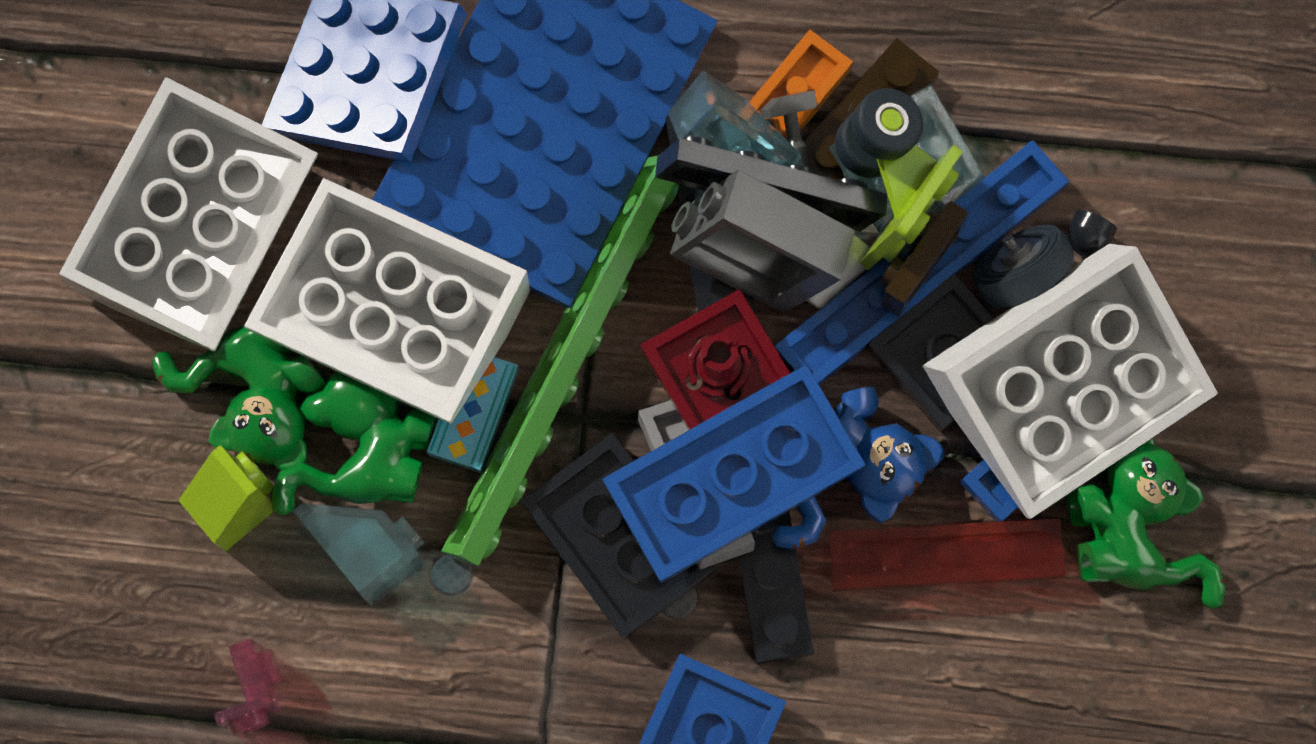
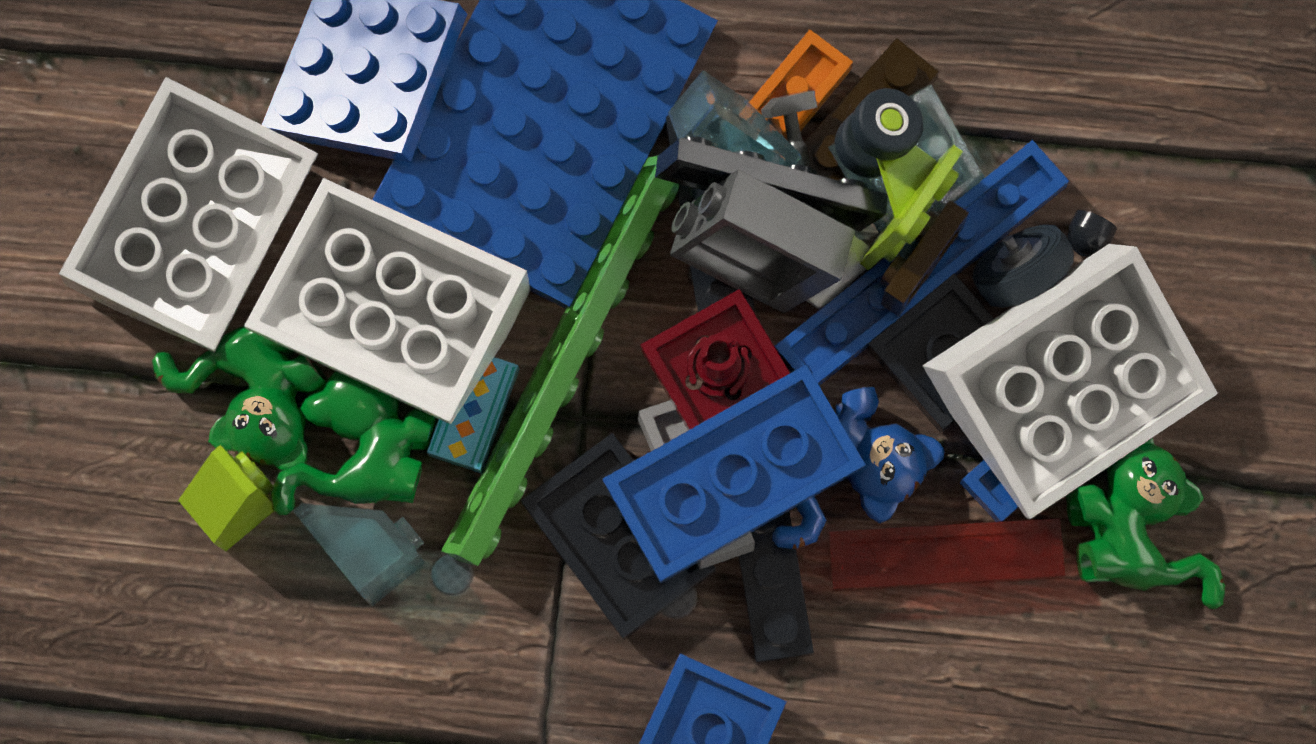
clear pink bracket [214,638,282,734] -> none

